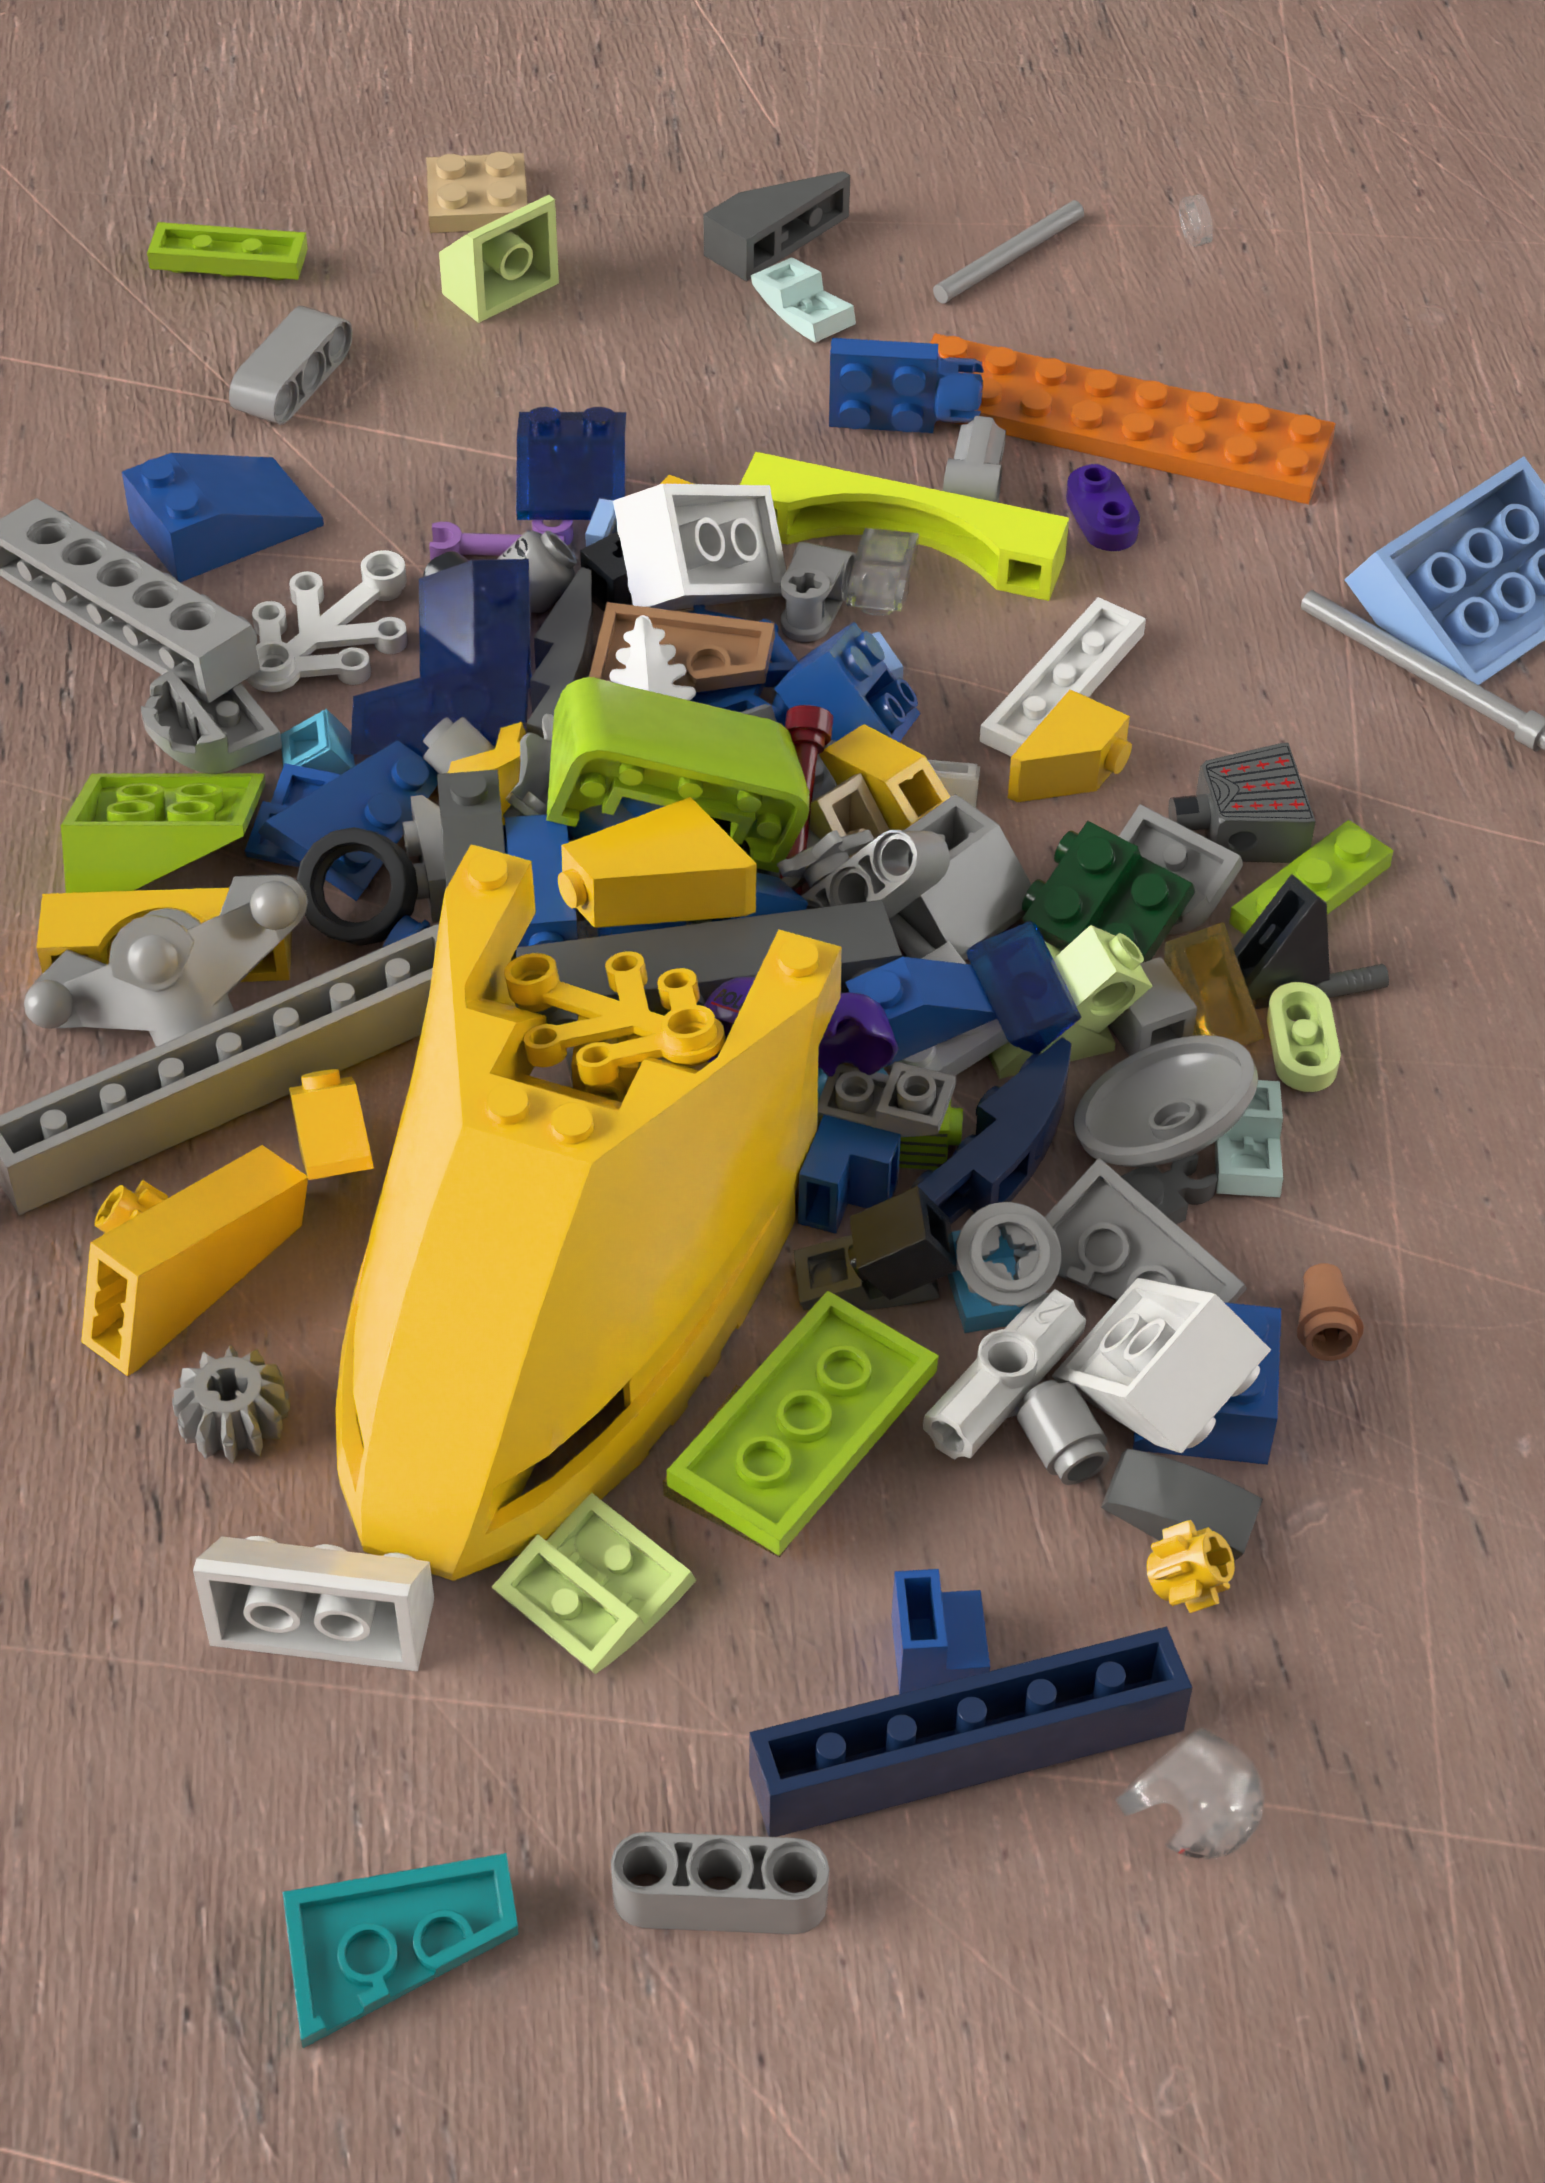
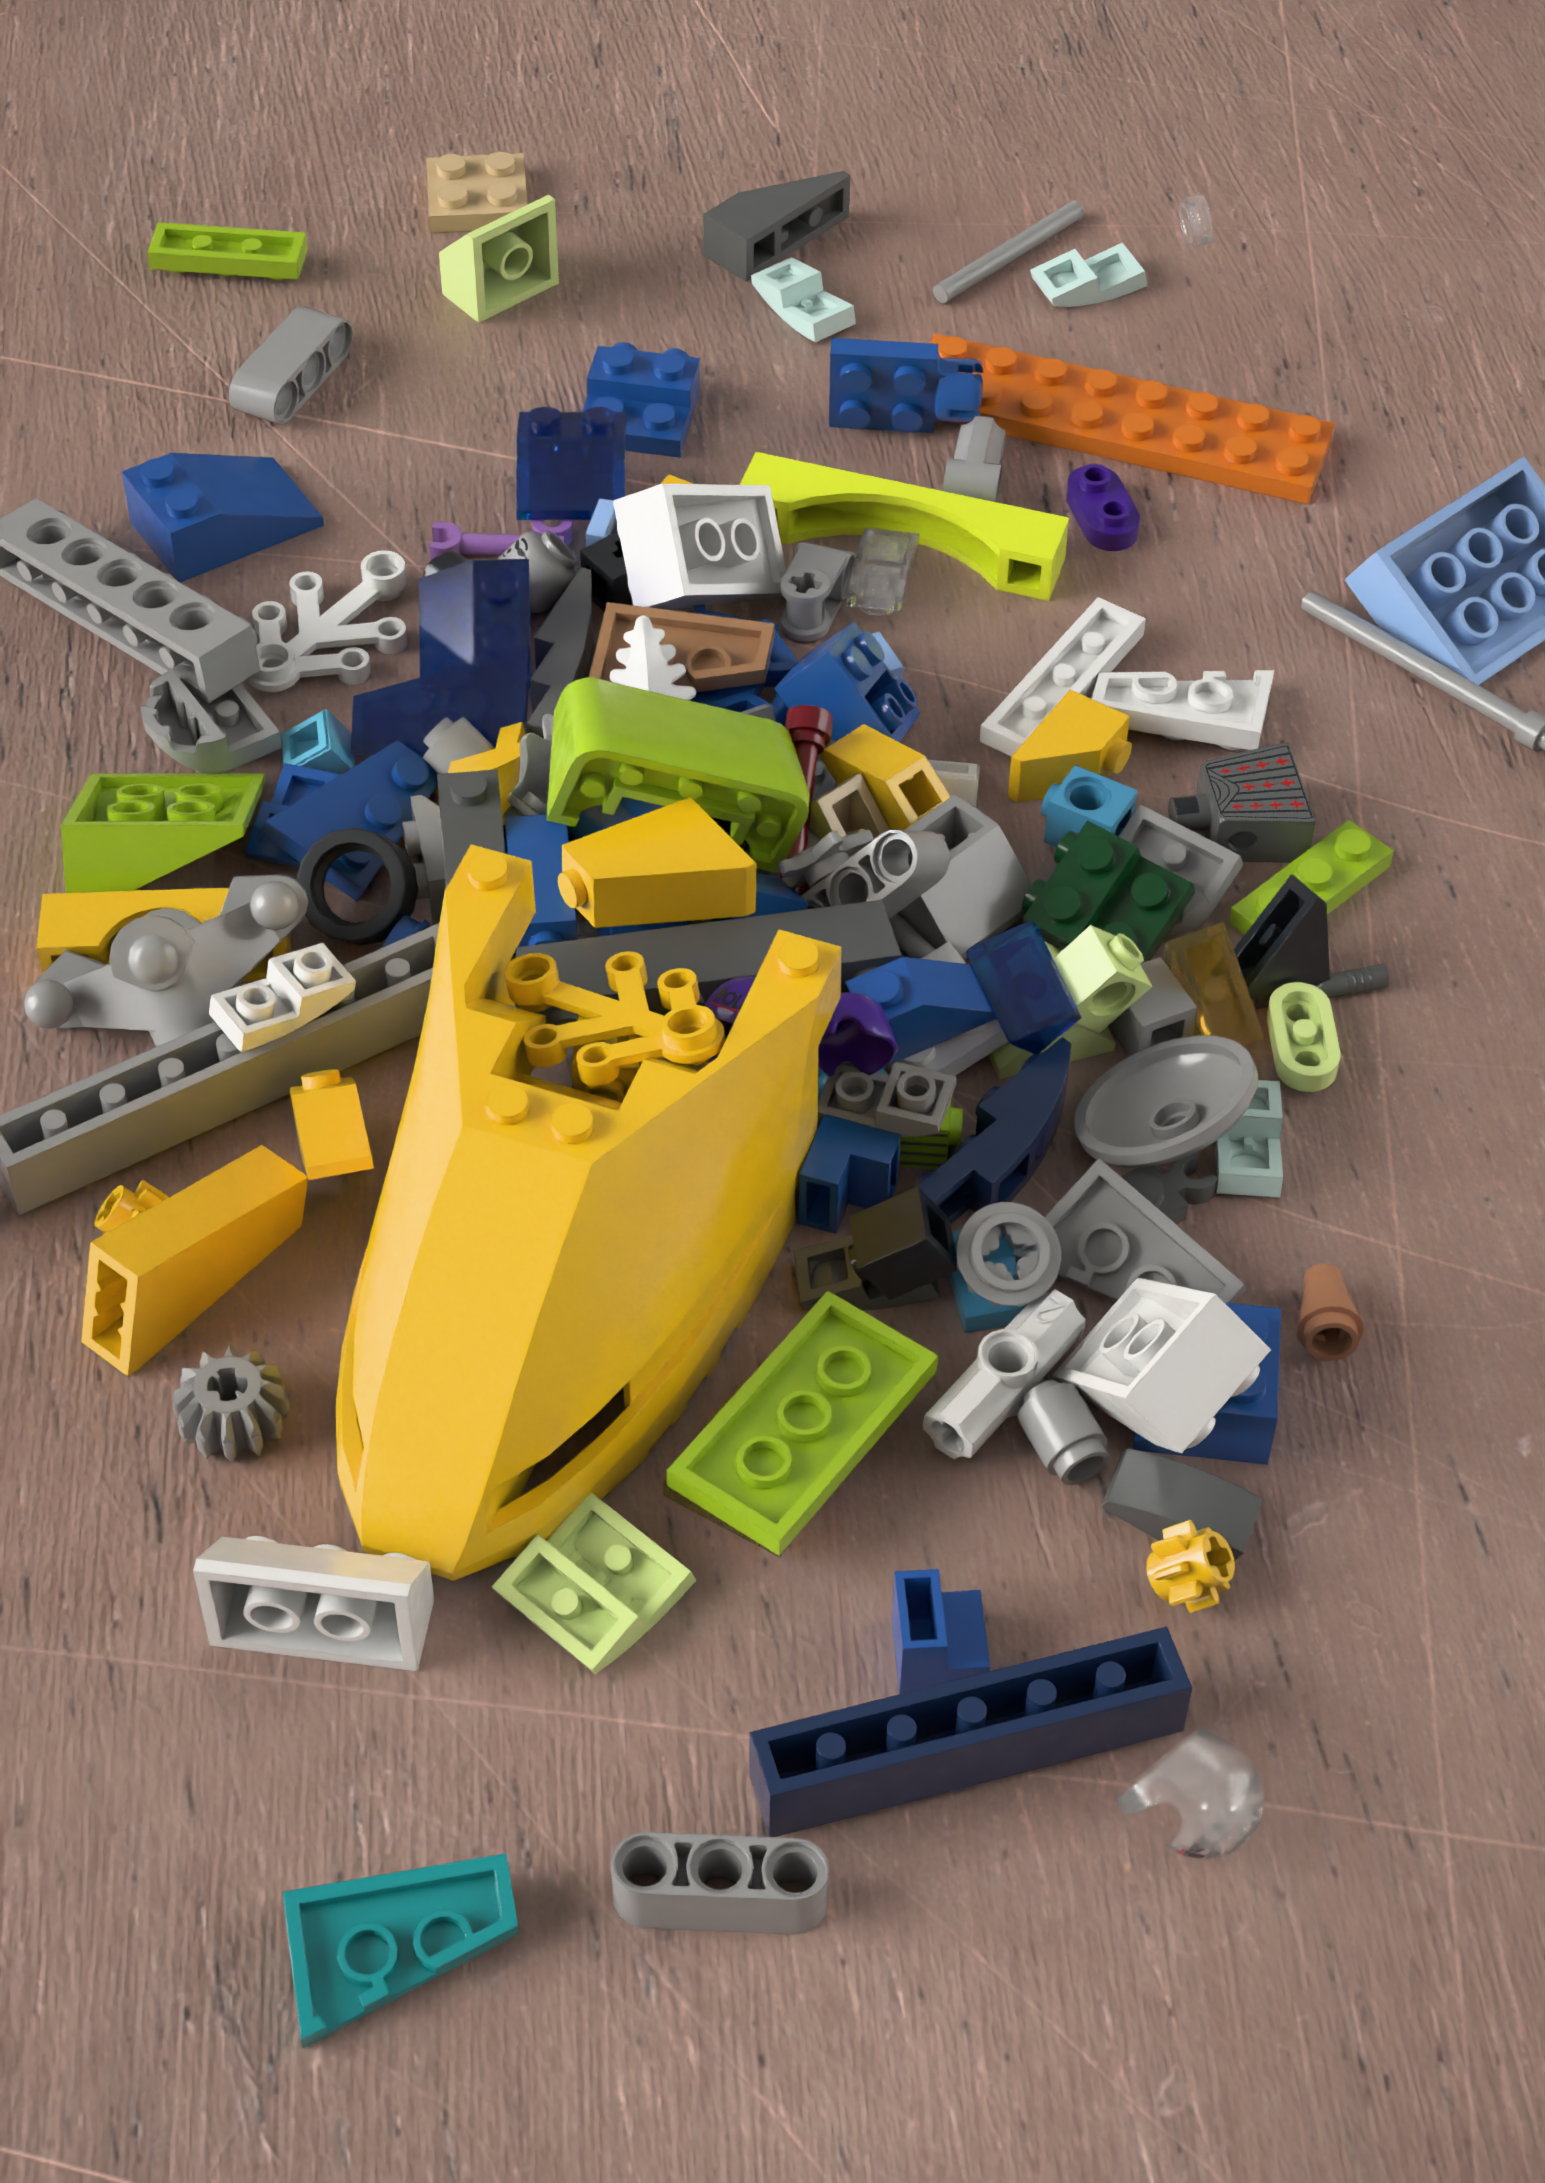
none -> white slope [209,943,356,1053]
none -> blue plate [576,342,700,458]
none -> light aqua slope [1030,242,1147,307]
none -> dark azure brick [1041,765,1138,847]
none -> white wing [1092,670,1274,750]

